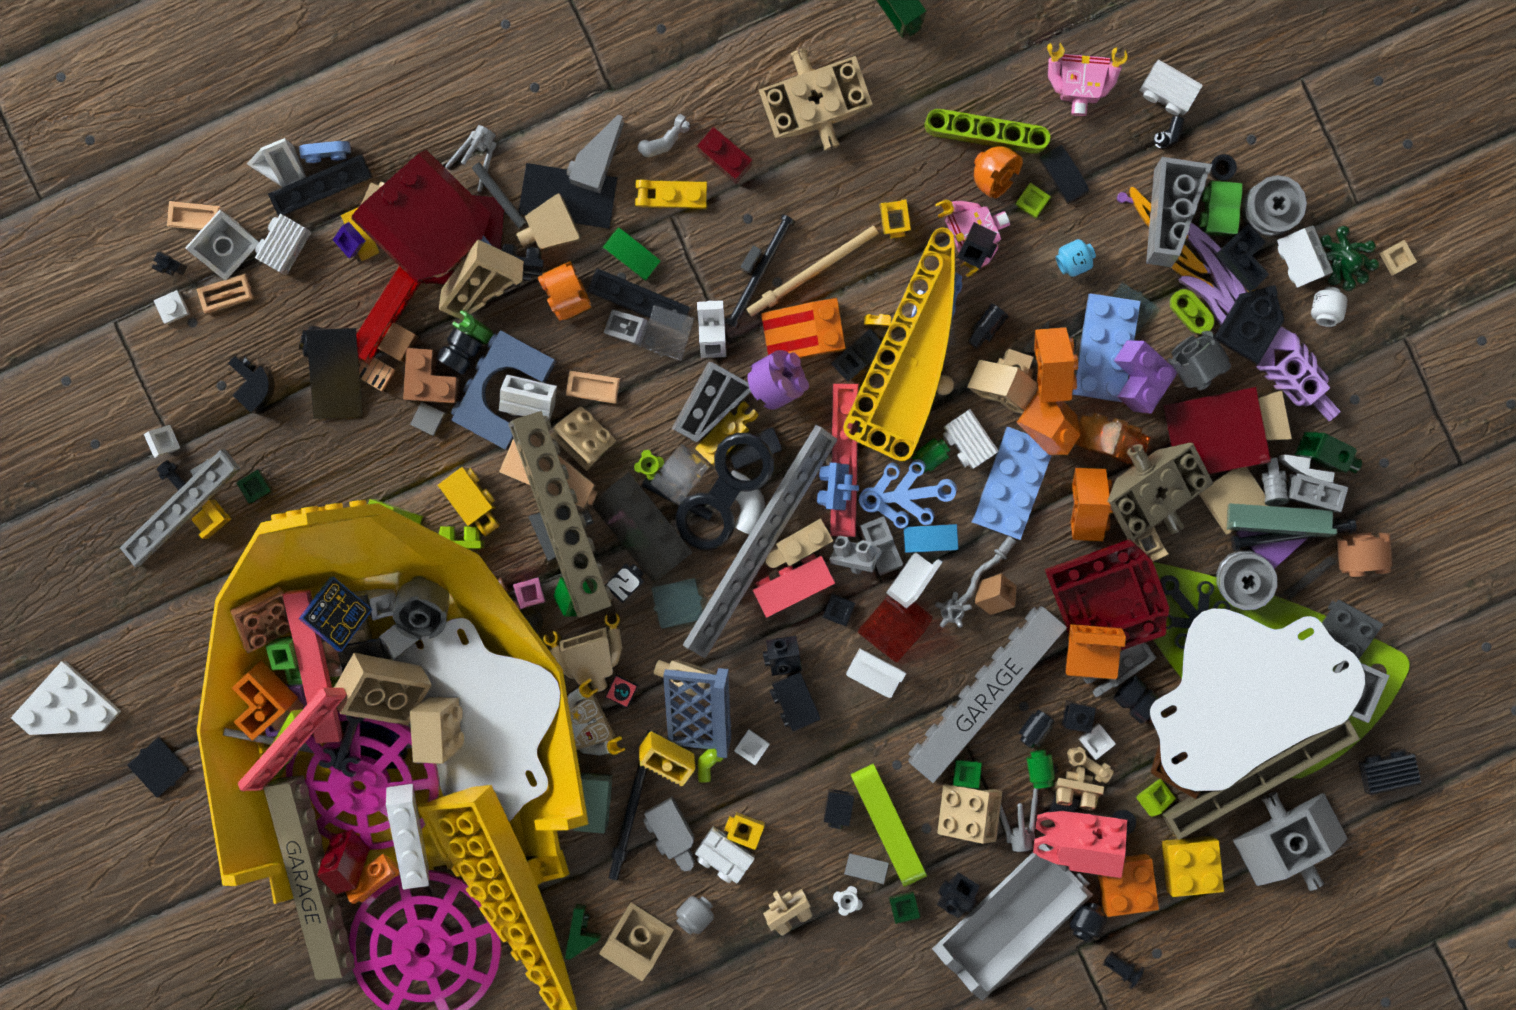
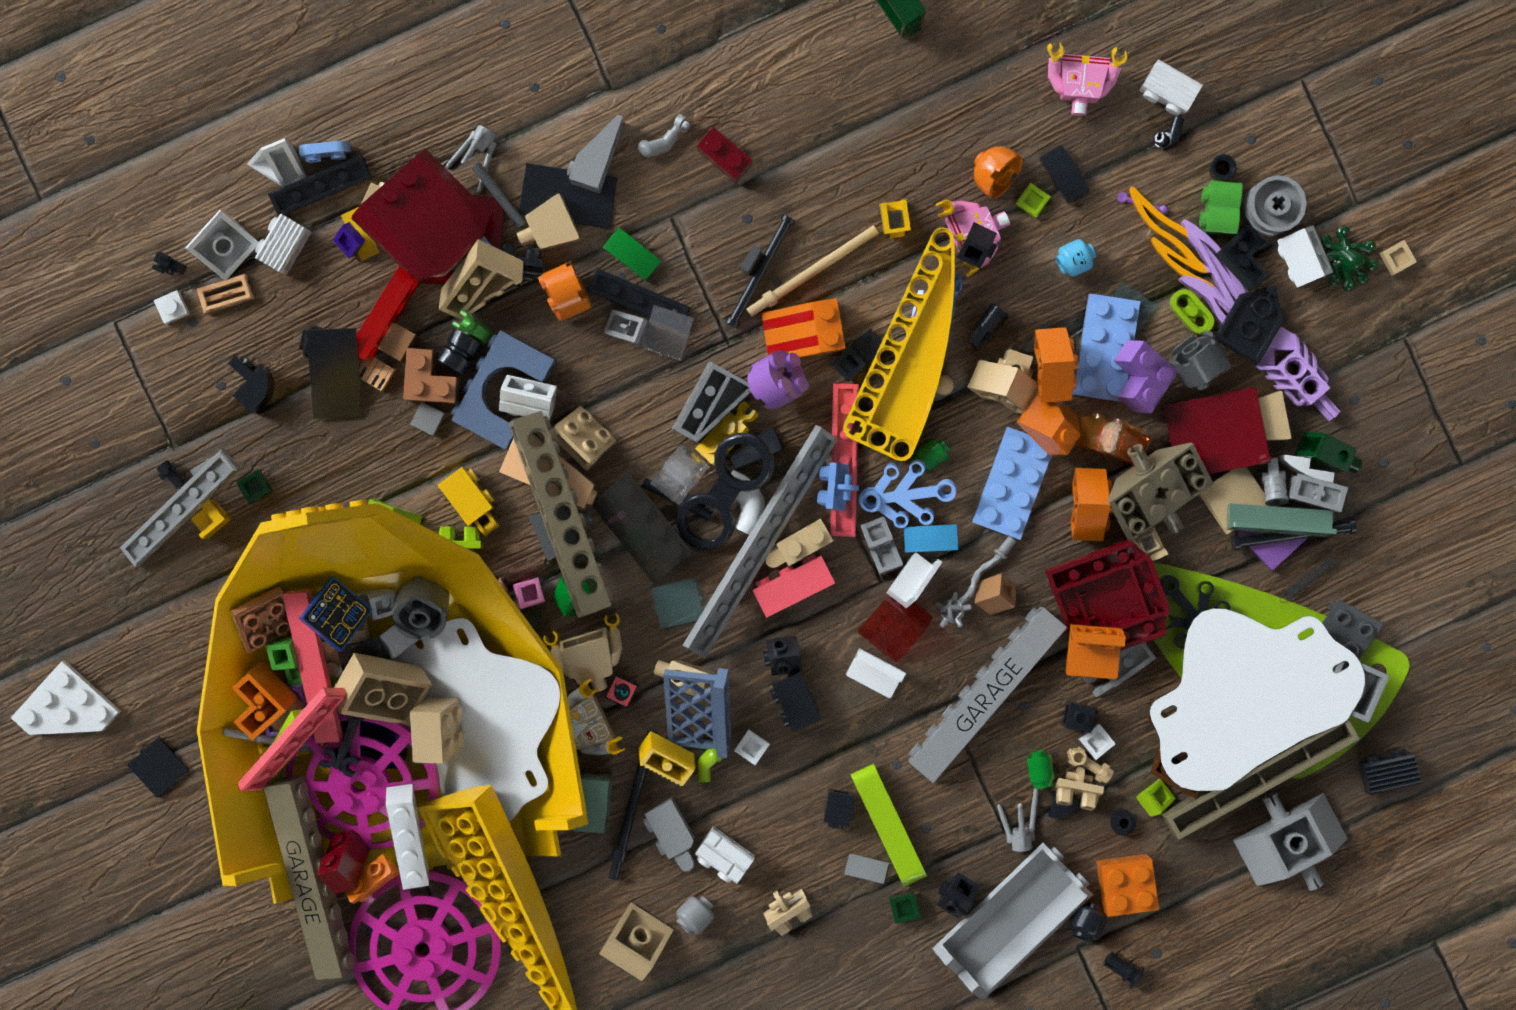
white plate [144,425,180,458] -> none
light nougat tile [167,201,220,230] -> none
yellow bracket [527,850,570,885] -> none
dark green slope [565,904,602,960] -> none
light nougat tile [566,371,620,404] -> none
brick [604,563,645,603] -> none
lime plate [634,450,664,480] -> none
yellow plate [635,180,707,209] -> none
white brick [697,301,726,358] -> none
yellow brick [724,812,765,850] -> none
tan slope [759,48,872,151] -> none
black tile [823,594,856,627] -> none
light grey hips [829,536,882,574] -> none
white plate [833,886,863,916] -> none
yellow tile [864,314,891,328] -> none
lime beam [925,109,1050,153] -> none
tan bracket [938,784,1002,844] -> none
white brick [943,409,999,469] -> none
green plate [953,759,982,788] -> none
black brick [1018,710,1055,749] -> none
coral brick [1033,811,1127,878] -> none
black wheel [1113,675,1160,724] -> none
light grey wedge [1146,157,1213,267] -> none
yellow brick [1162,836,1224,897] -> none
light grey wheel [1216,550,1277,610] -> none
white head [1311,287,1348,327] -> none
nougat brick [1337,533,1393,577] -> none

